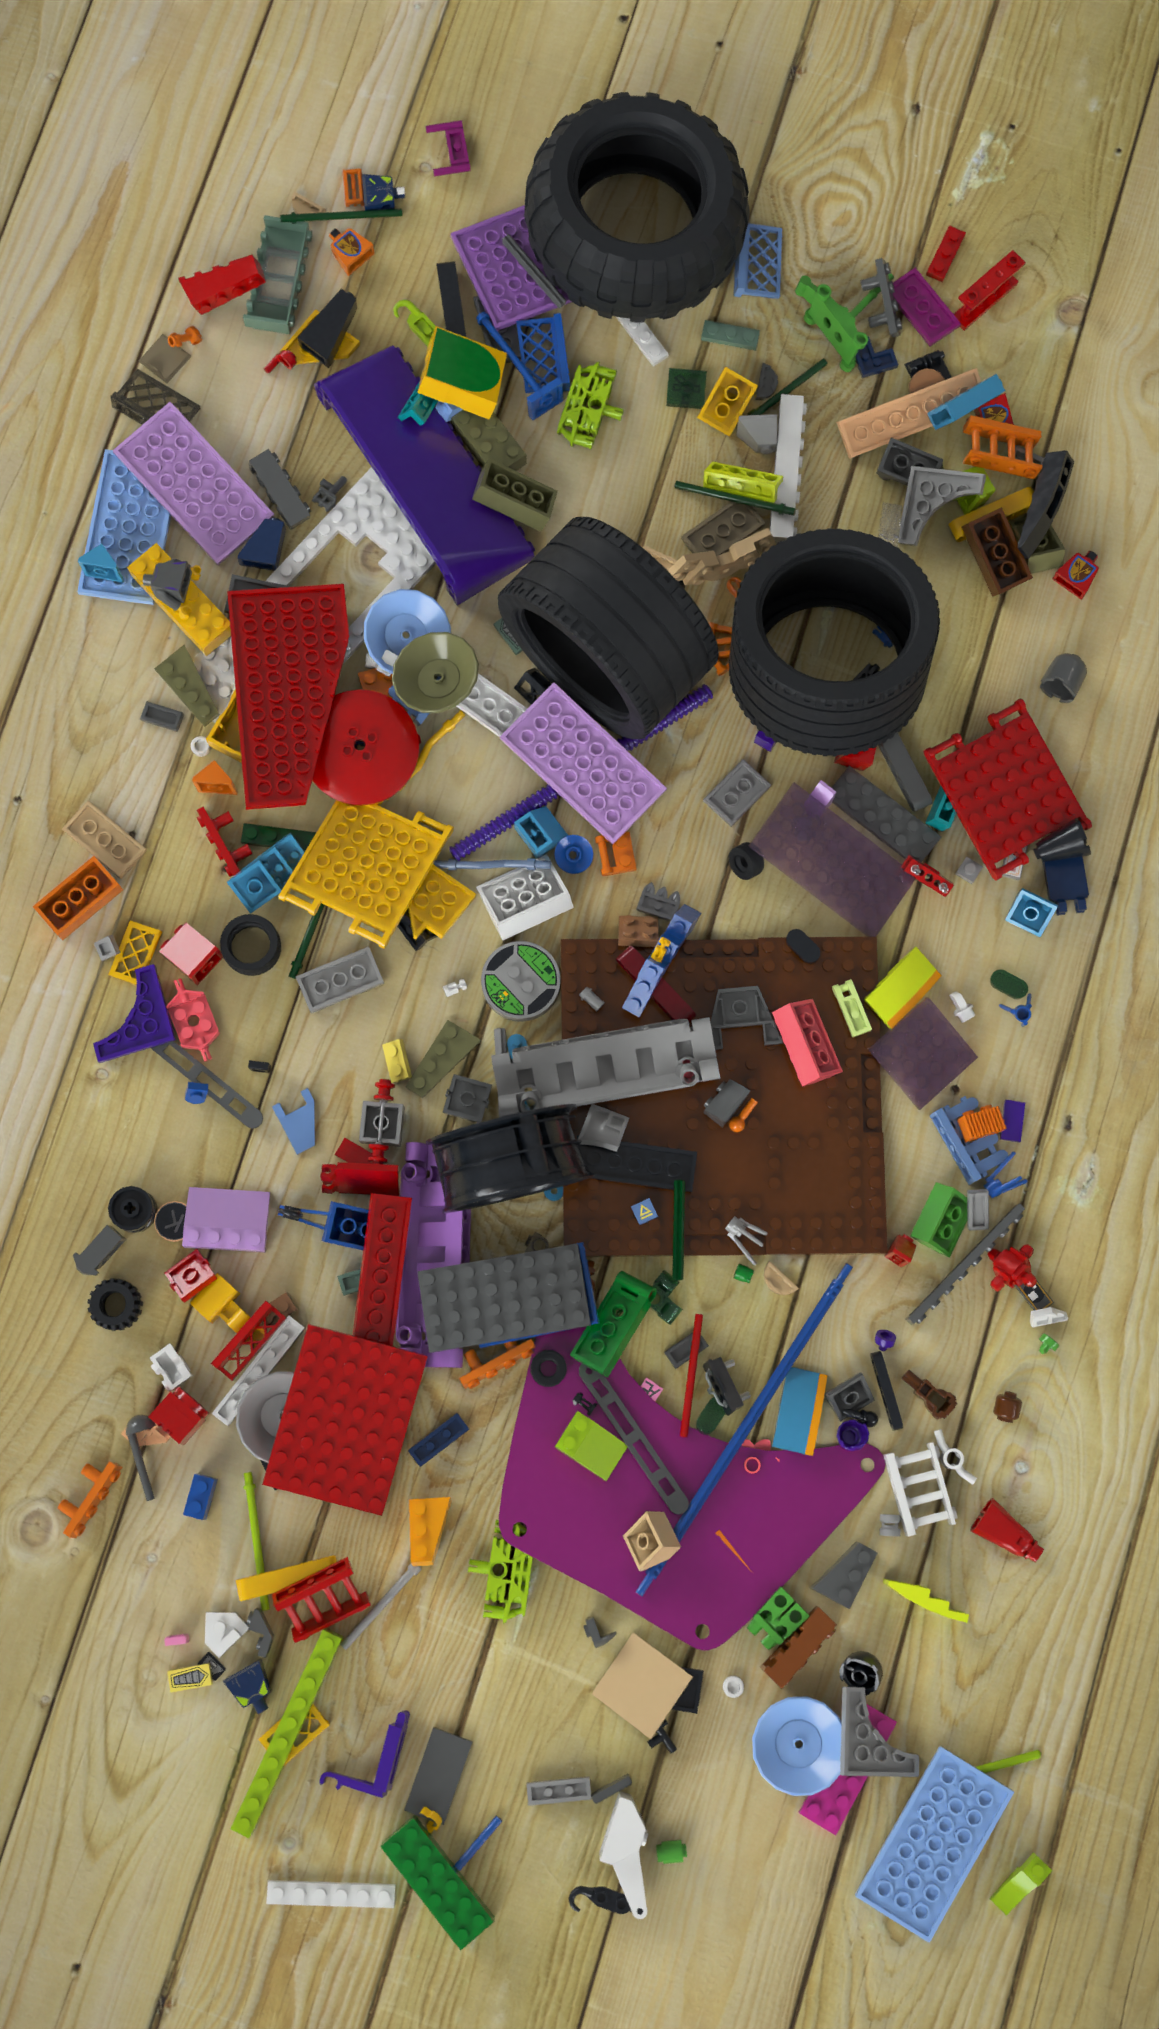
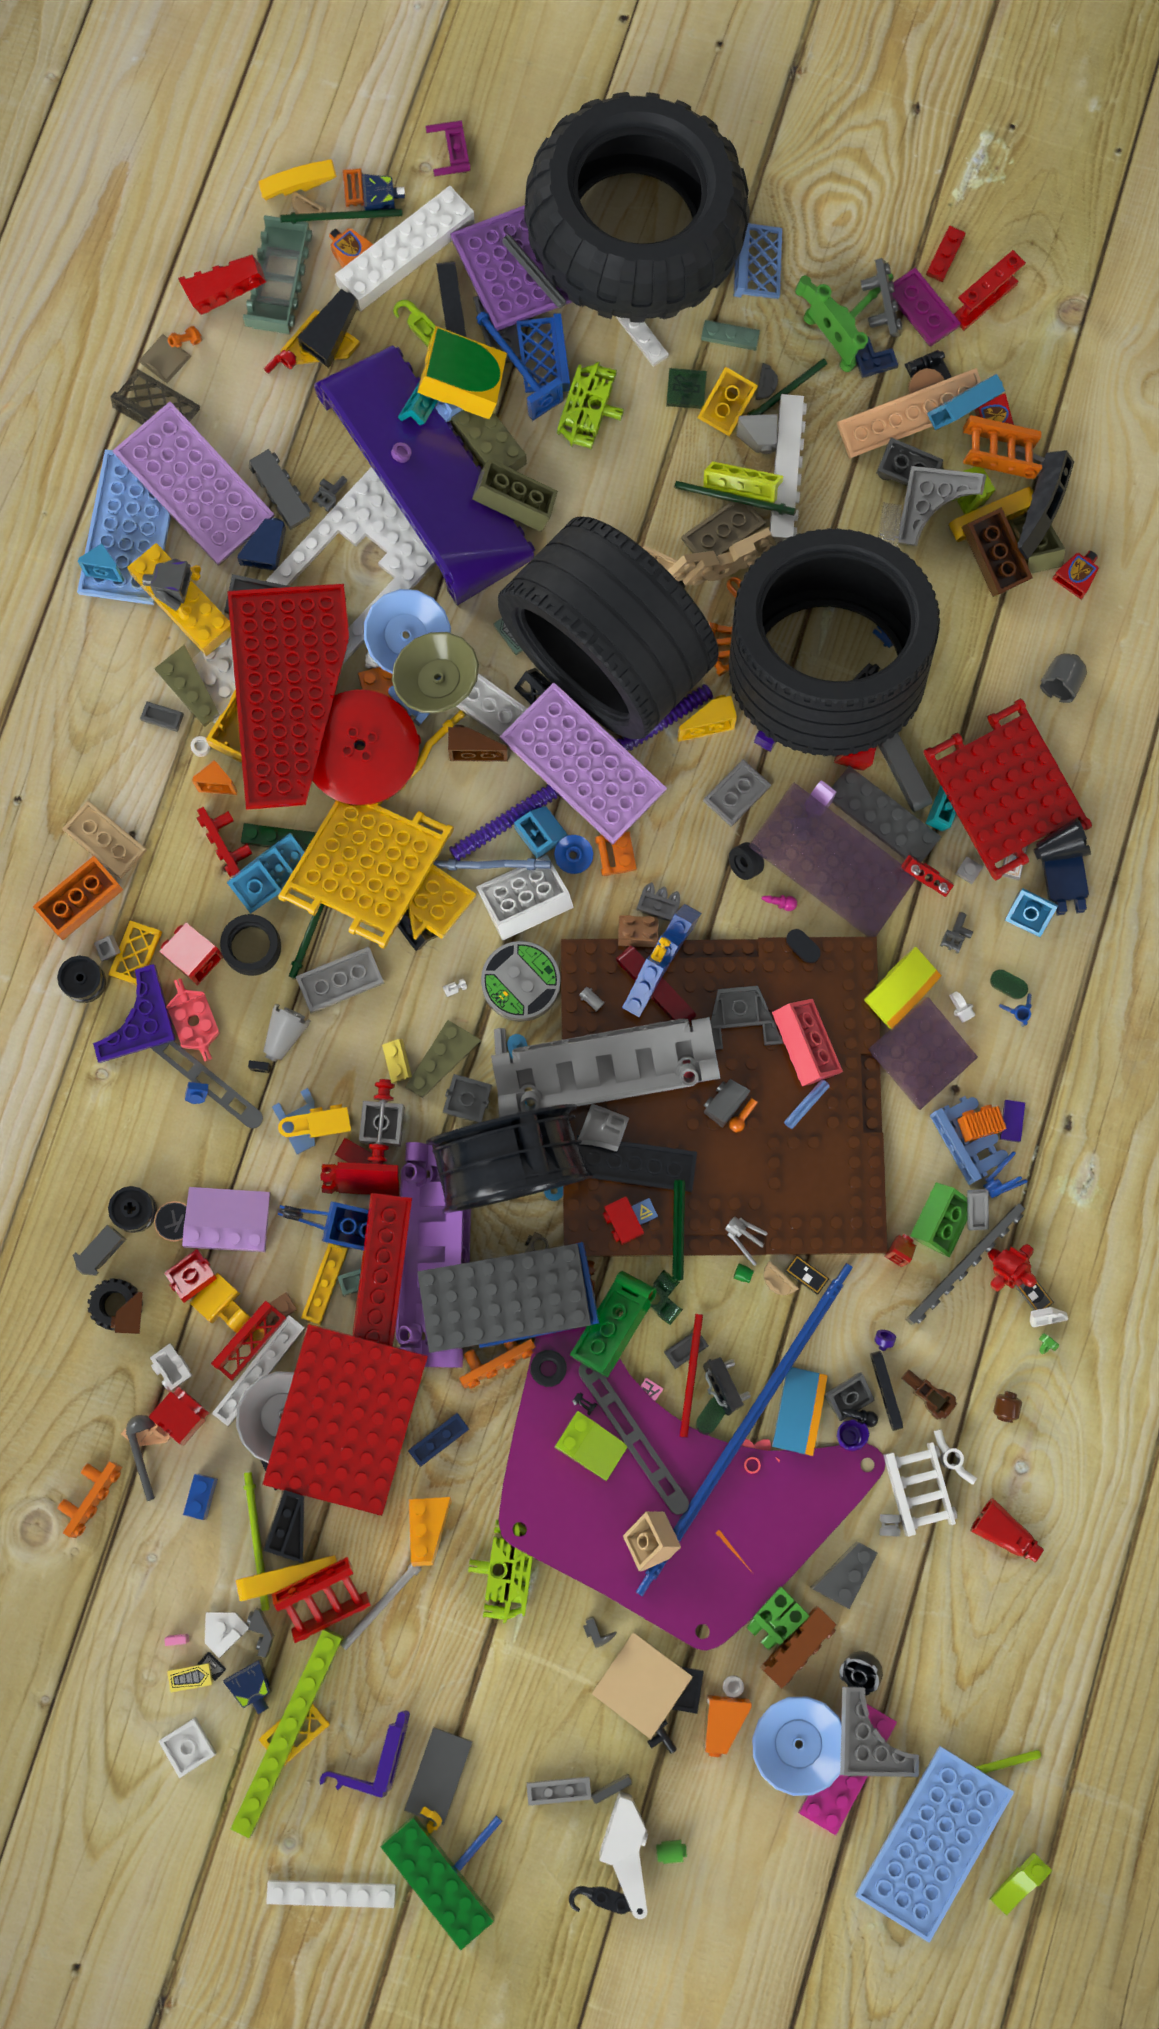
white sticker [376,650,398,677] -> none
yellowish green plate [832,979,872,1038] -> none
neon yellow slope [883,1578,969,1623] -> none
none -> black wheel [57,955,107,1004]
none -> reddish brown slope [111,1292,143,1334]
none -> white tile [158,1717,217,1778]
none -> yellow slope [259,159,337,200]
none -> light grey cone [263,1004,311,1062]
none -> black wedge [263,1490,304,1563]
none -> yellow brick [278,1104,351,1138]
none -> yellow tile [301,1243,349,1325]
none -> white brick [335,186,475,312]
none -> medium lavender tile [391,442,412,463]
none -> reddish brown slope [448,725,508,762]
none -> red brick [602,1196,644,1245]
none -> yellow slope [677,695,737,742]
none -> orange slope [703,1695,752,1757]
none -> dark pink bar [761,895,797,911]
none -> medium blue axle [784,1079,830,1129]
none -> tile [785,1255,830,1295]
none -> dark grey arm [940,912,973,953]

